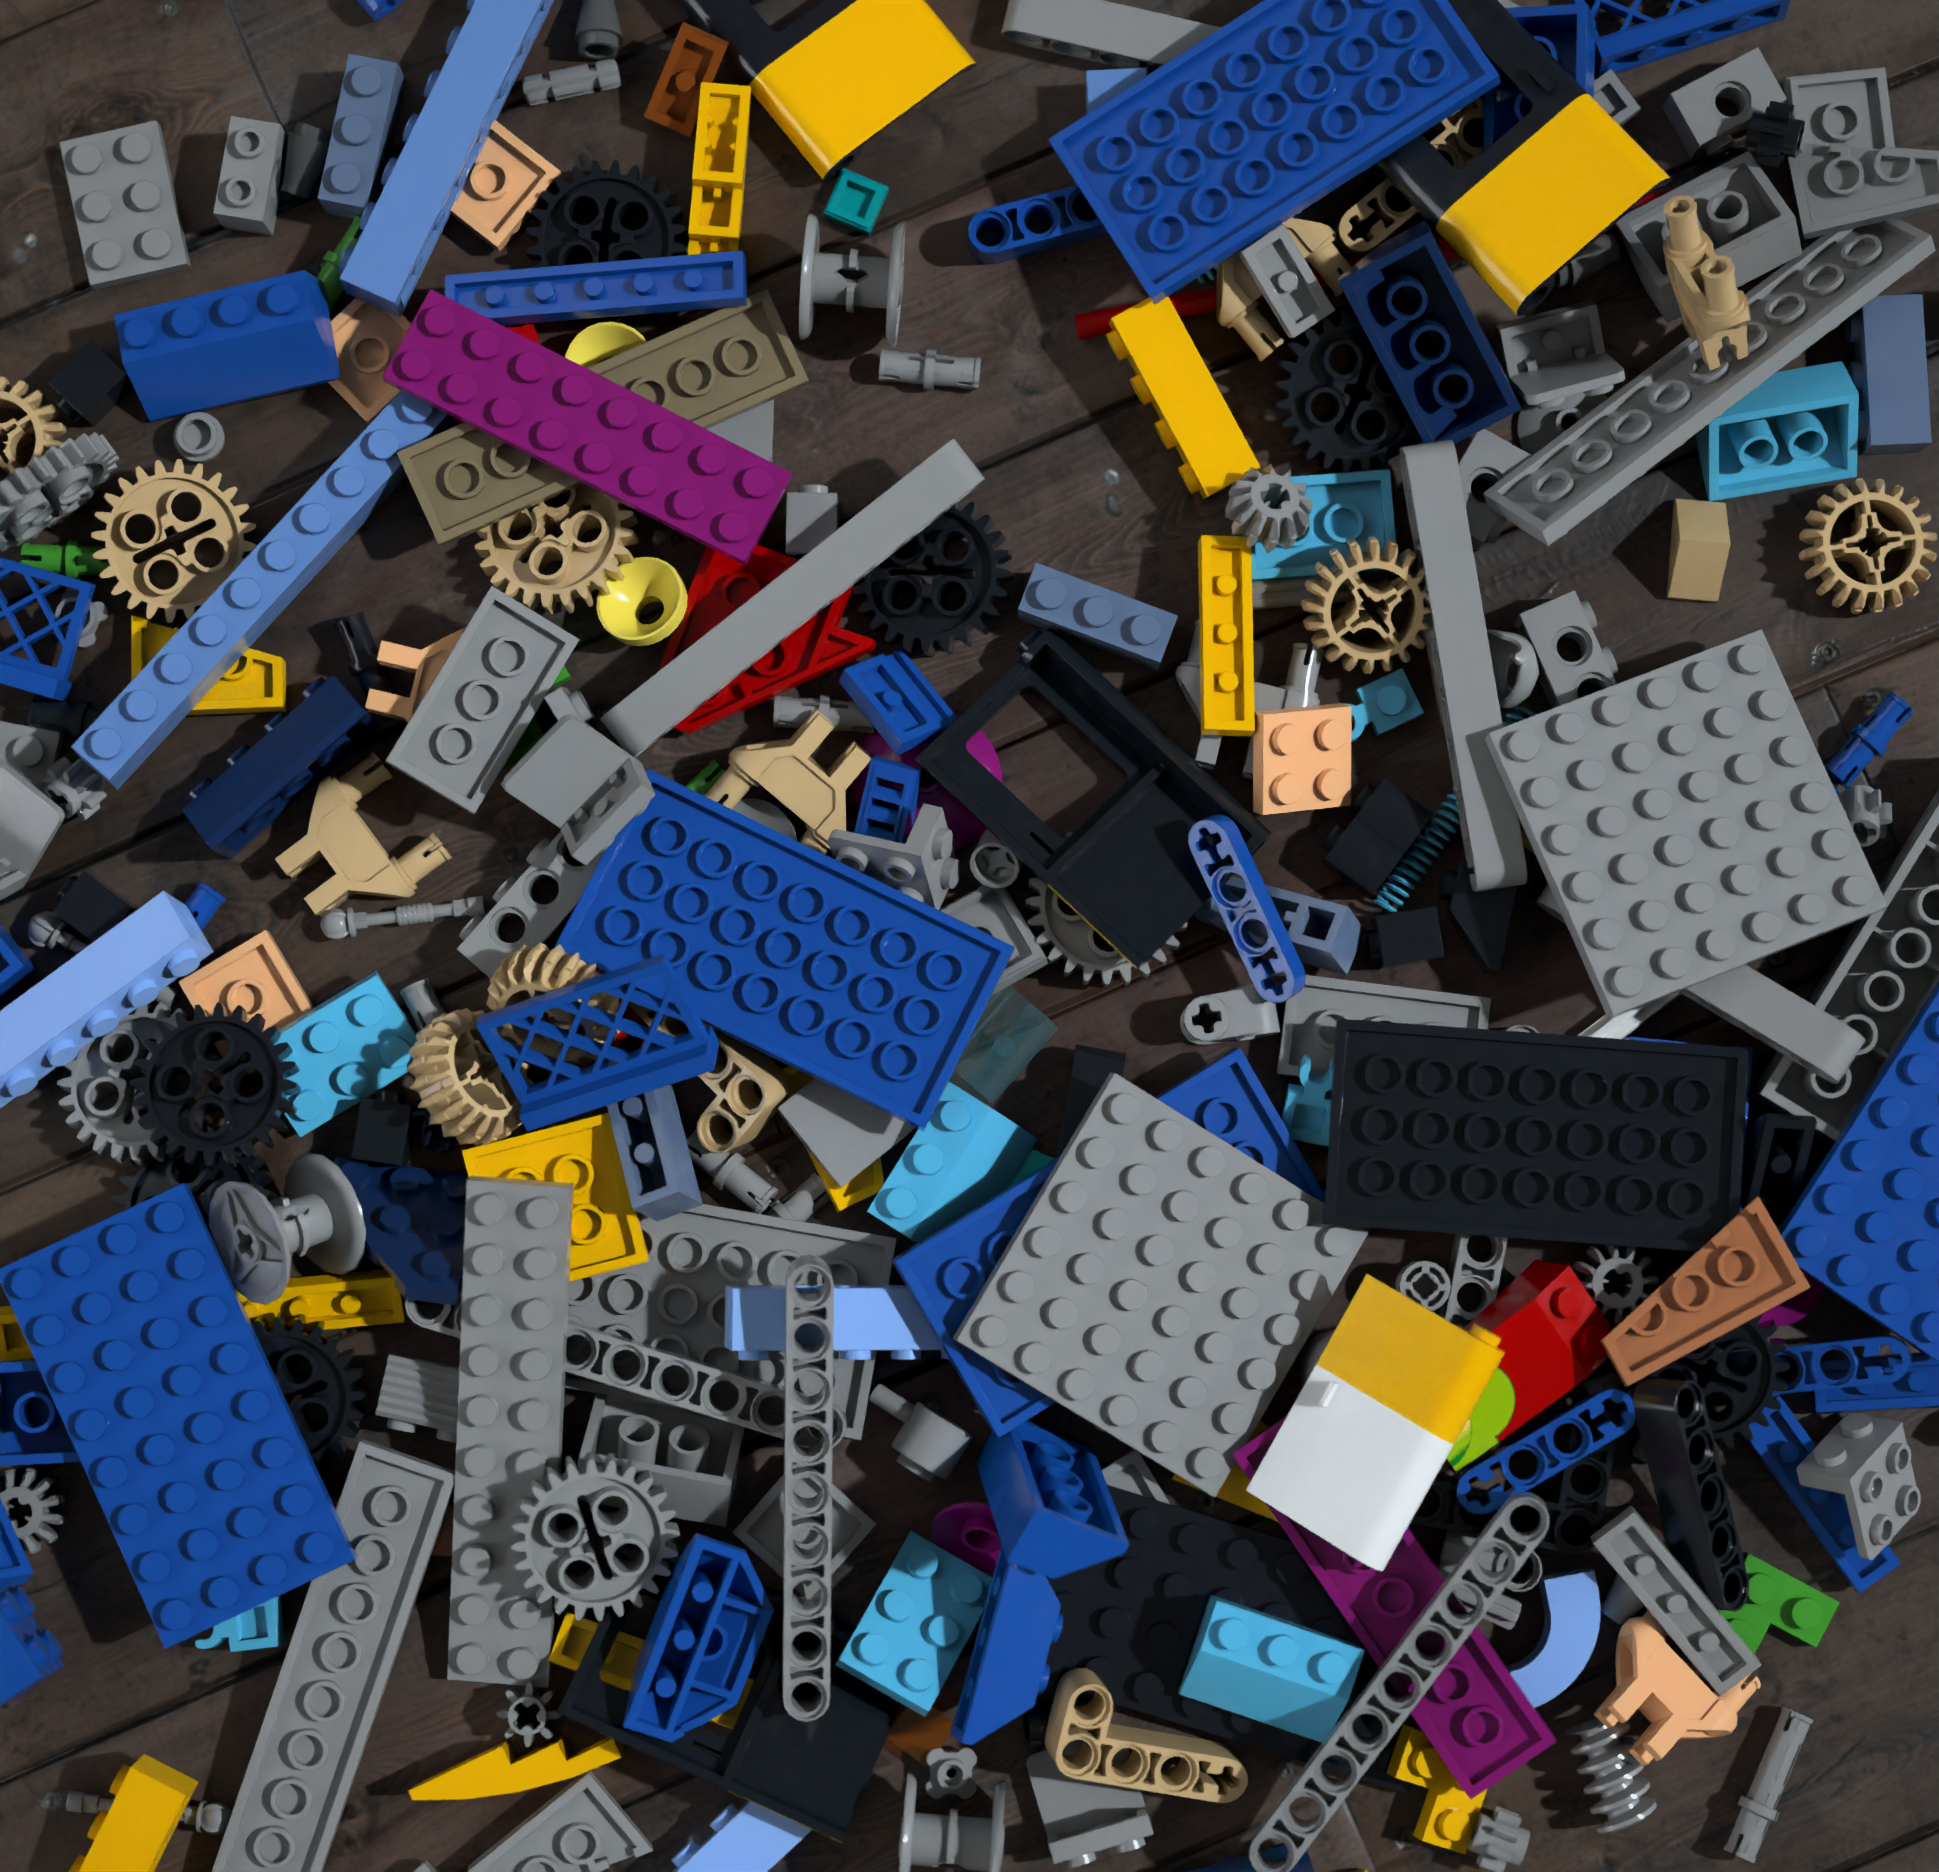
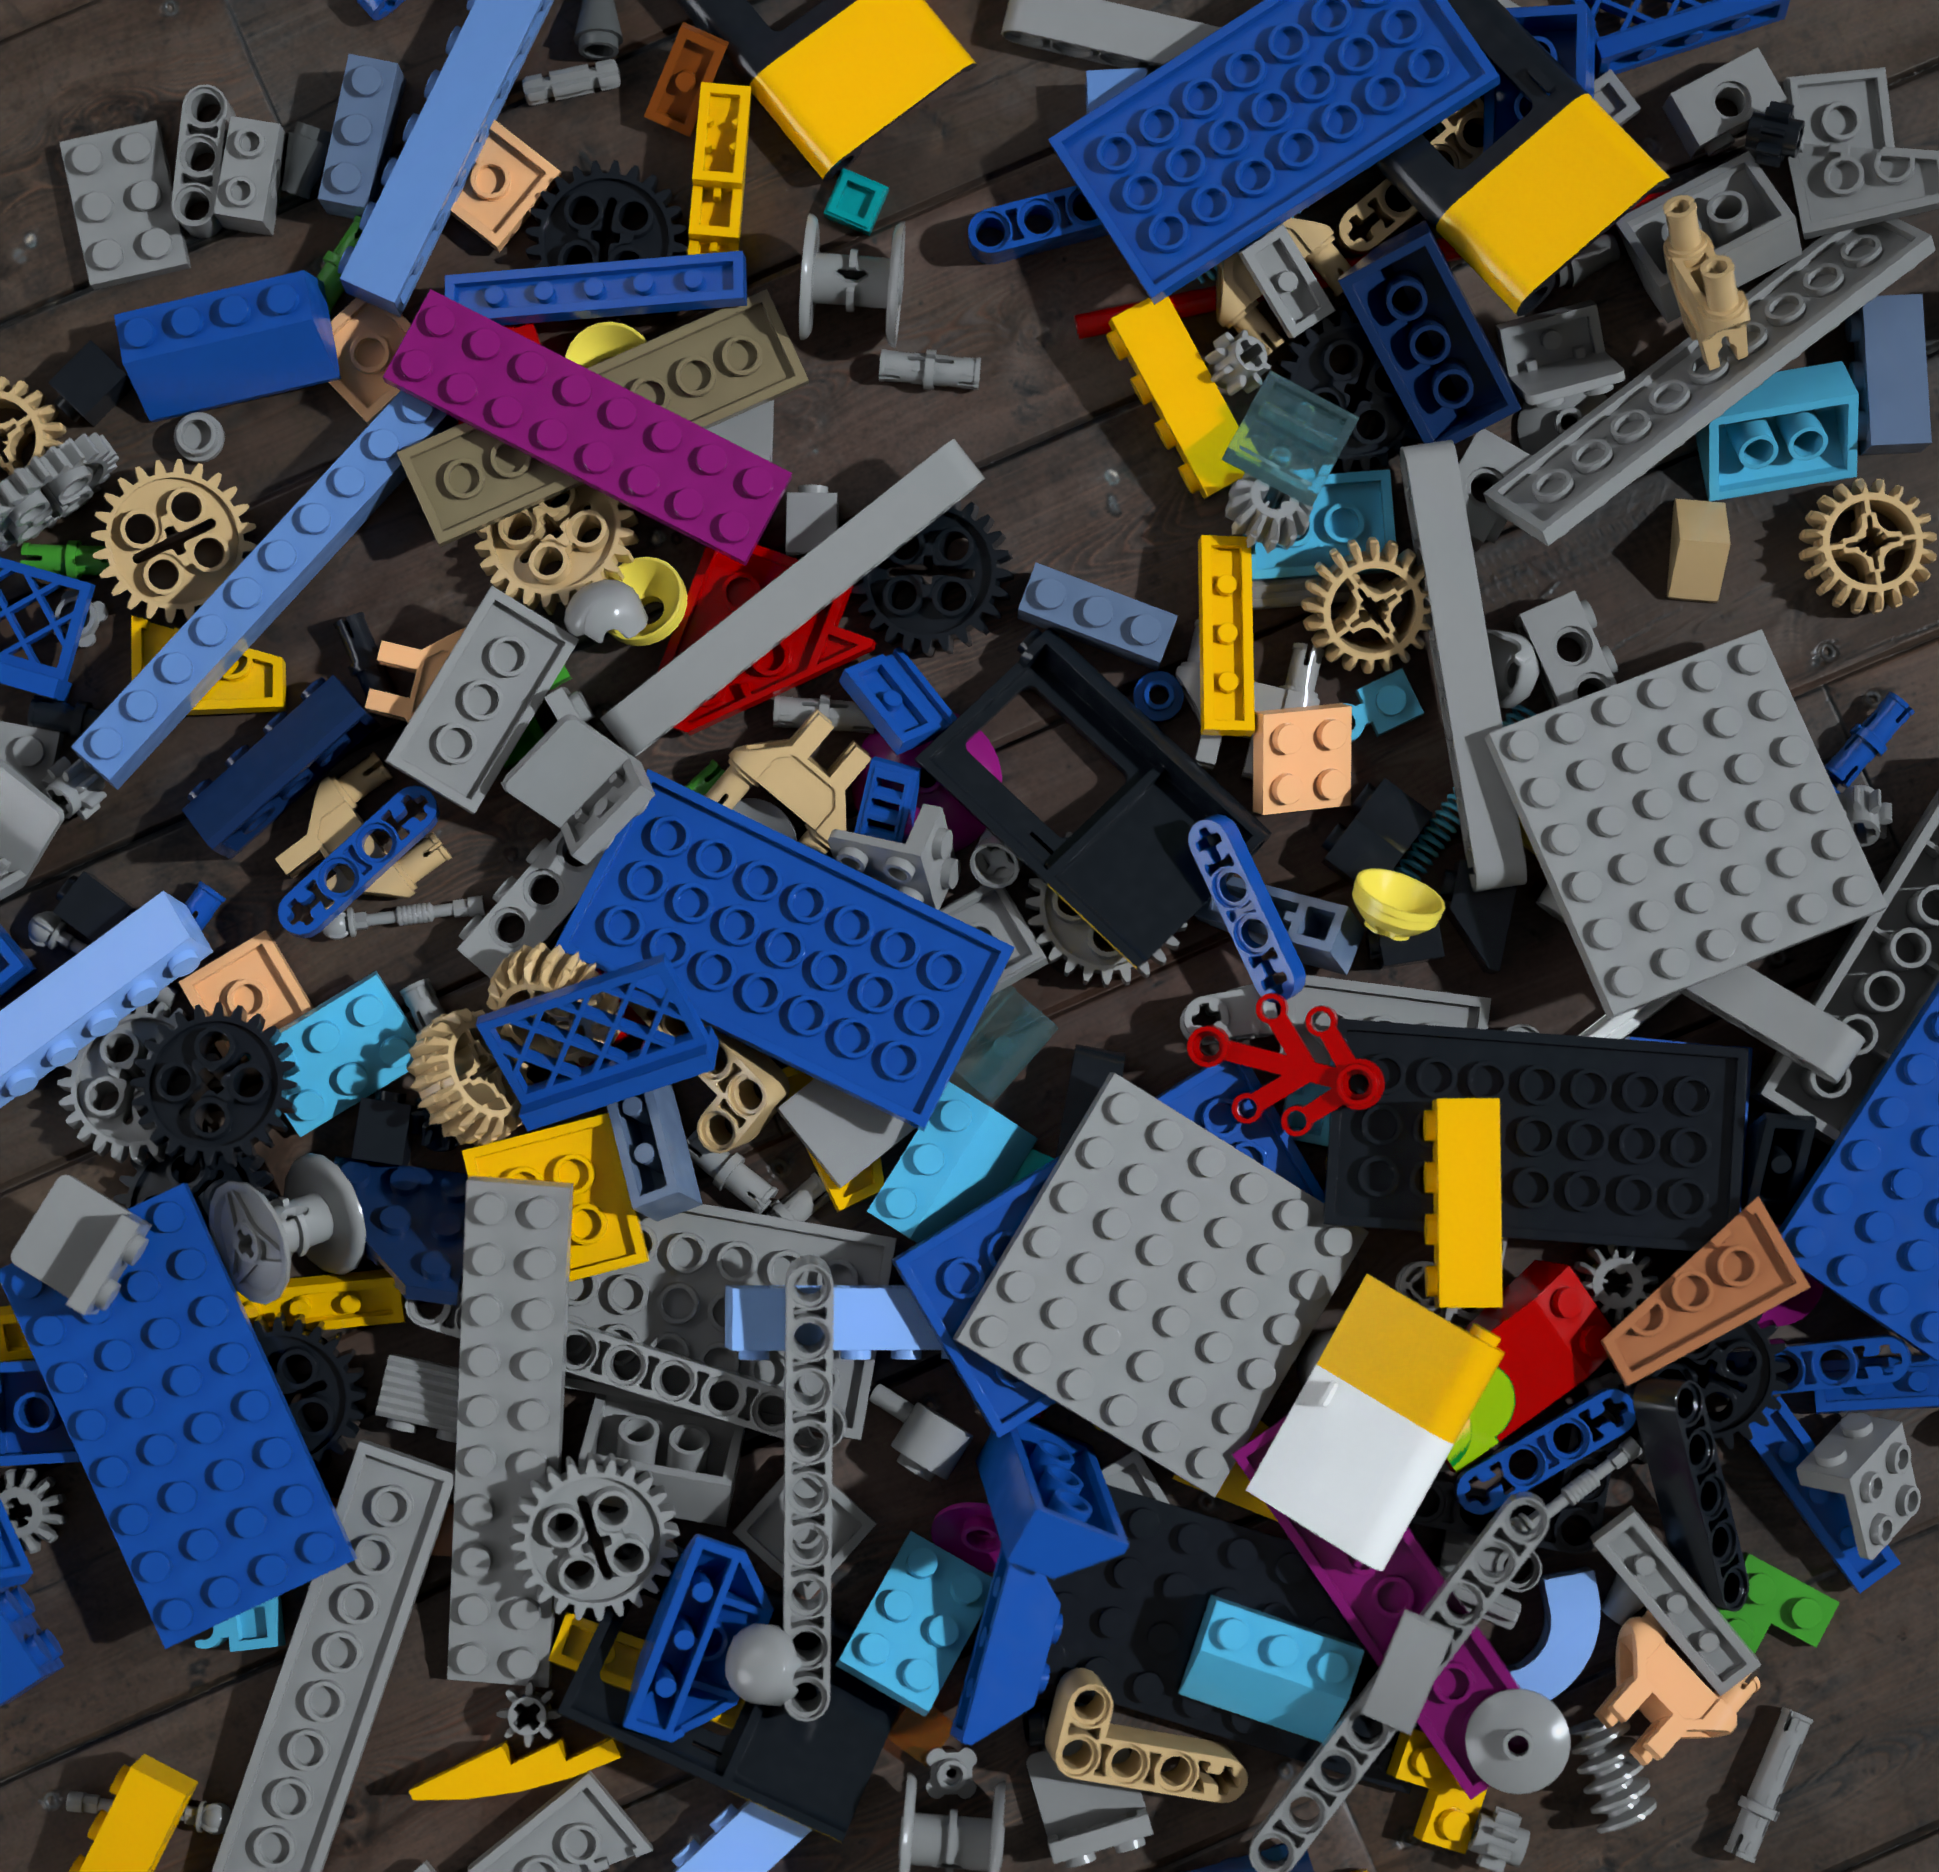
none -> light grey bracket [11,1175,152,1315]
none -> light grey beam [171,84,236,239]
none -> blue beam [278,785,440,939]
none -> light grey hair [564,579,648,643]
none -> light grey hair [725,1624,802,1706]
none -> blue plate [1133,671,1184,722]
none -> red plant [1187,993,1385,1137]
none -> light grey gear [1205,330,1271,396]
none -> clear light blue slope [1222,370,1359,507]
none -> light yellow piece [1352,868,1445,941]
none -> light grey slope [1361,1609,1454,1735]
none -> yellow brick [1423,1098,1503,1308]
none -> light grey dish [1465,1688,1571,1794]
none -> light grey piece [1510,1436,1643,1531]

